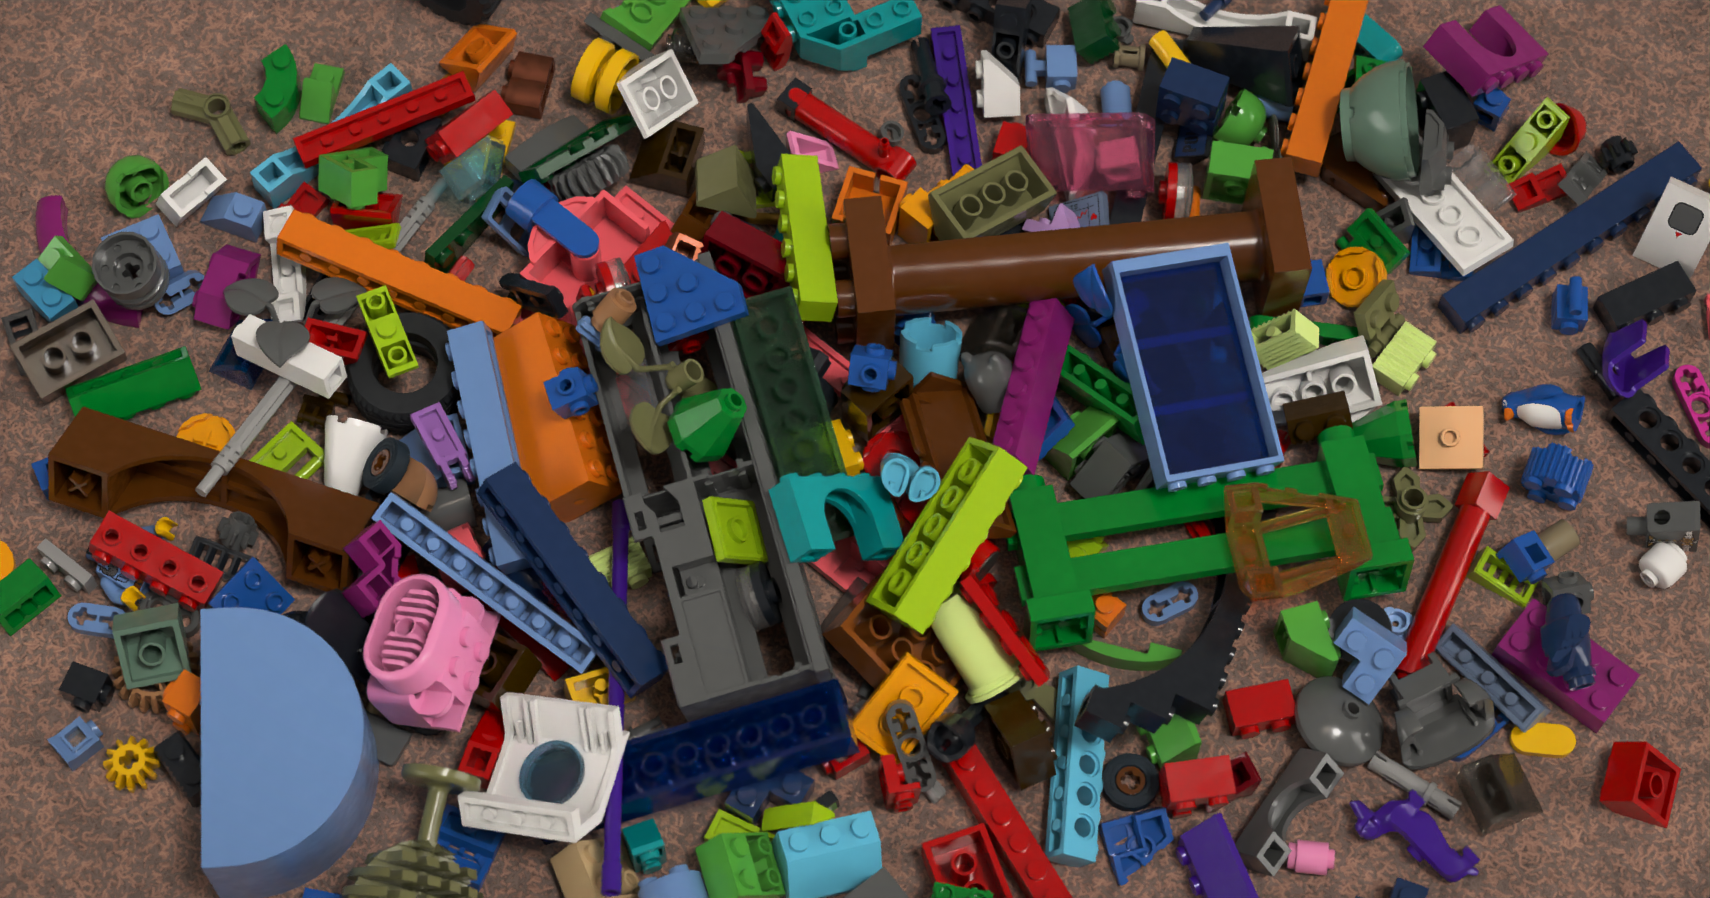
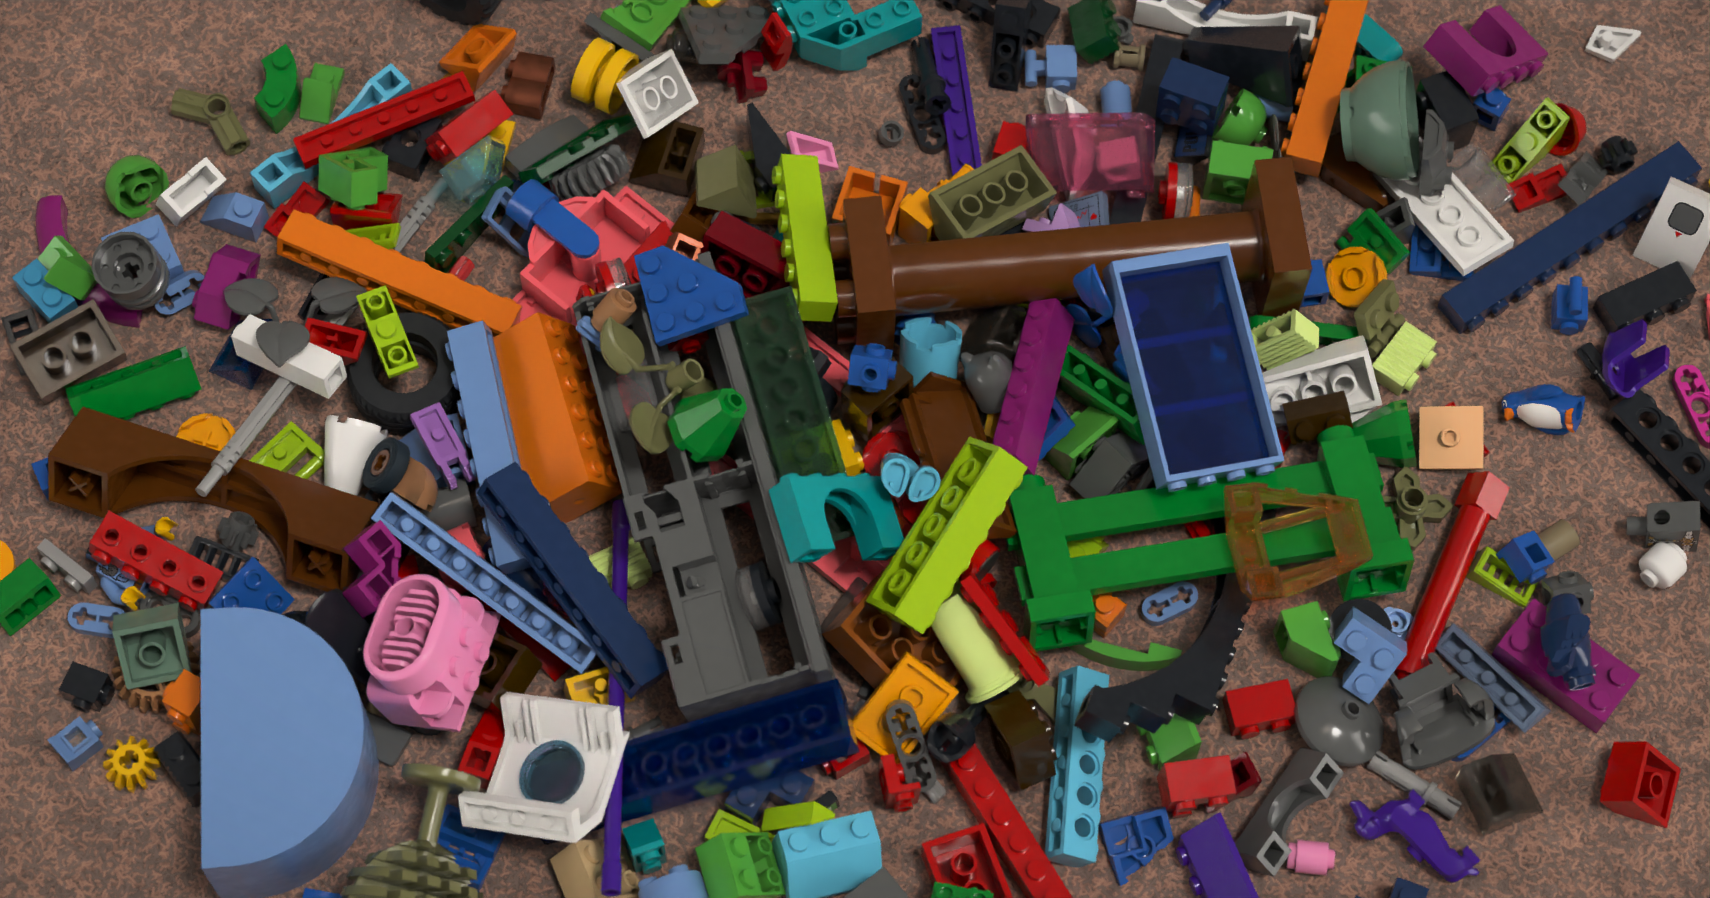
white slope [263,205,307,323] -> none
dark brown arm [297,391,352,430] -> none
black hinge [499,272,569,319] -> none
blue brick [543,366,599,419] -> none
lime plate [702,496,768,565] -> none
red piece [777,77,917,181] -> none
white slope [975,50,1020,117] -> none
black bush [1102,753,1159,812] -> none
yellow cylinder [1149,30,1190,68] -> none
yellow tile [1509,722,1576,758] -> none
blue brick [1521,442,1594,511] -> none
none -> white piece [1585,25,1641,63]

